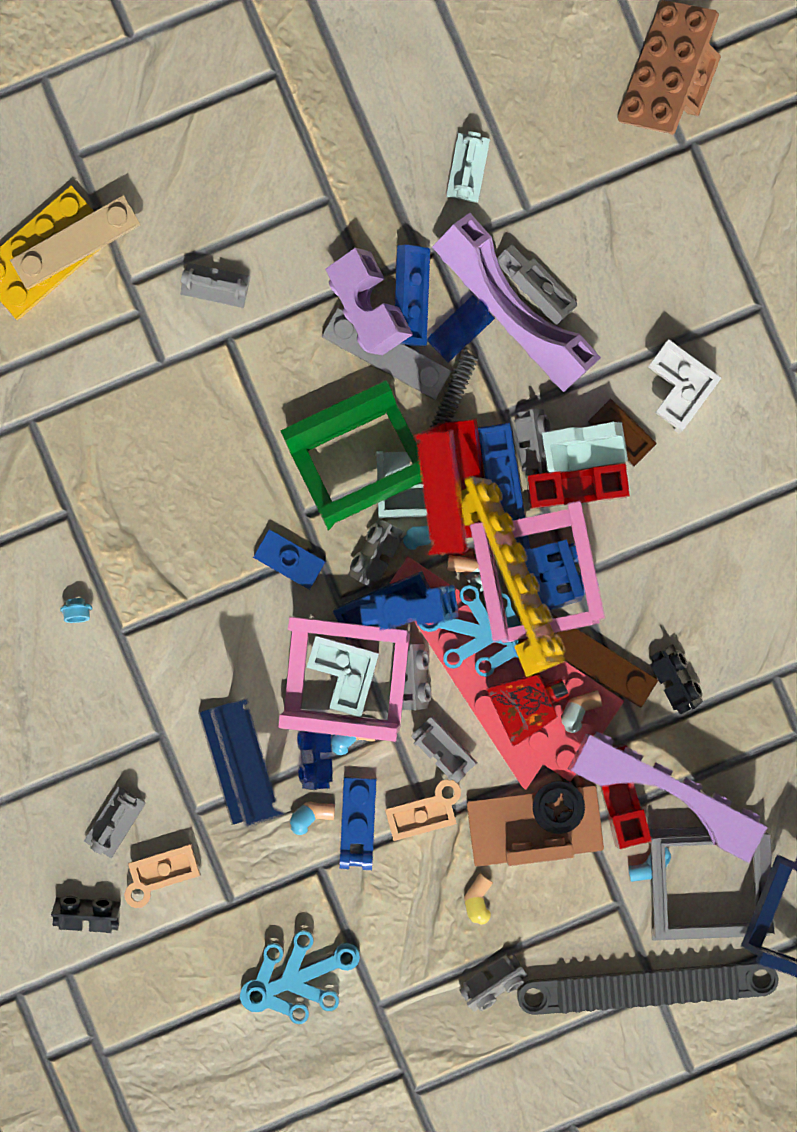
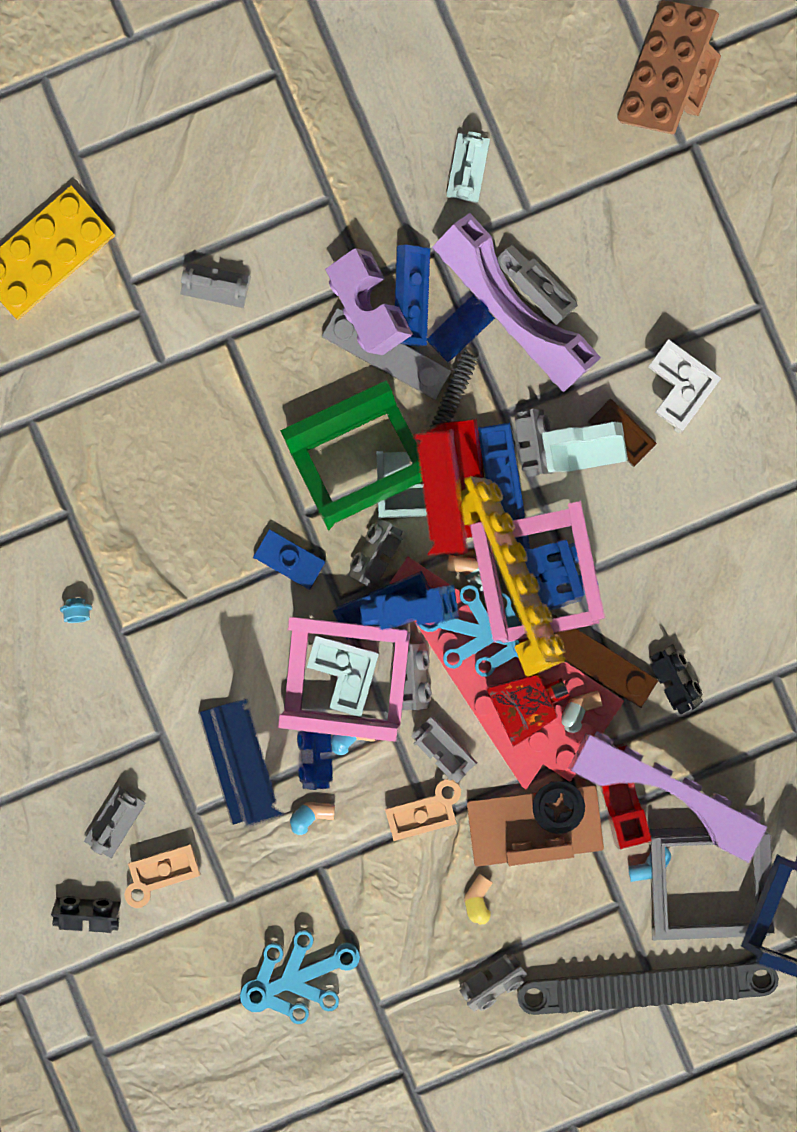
tan plate [10,195,141,290] -> none
blue plate [339,777,377,871] -> none
medium azure arm [403,526,446,557] -> none
red arch [526,463,630,510] -> none

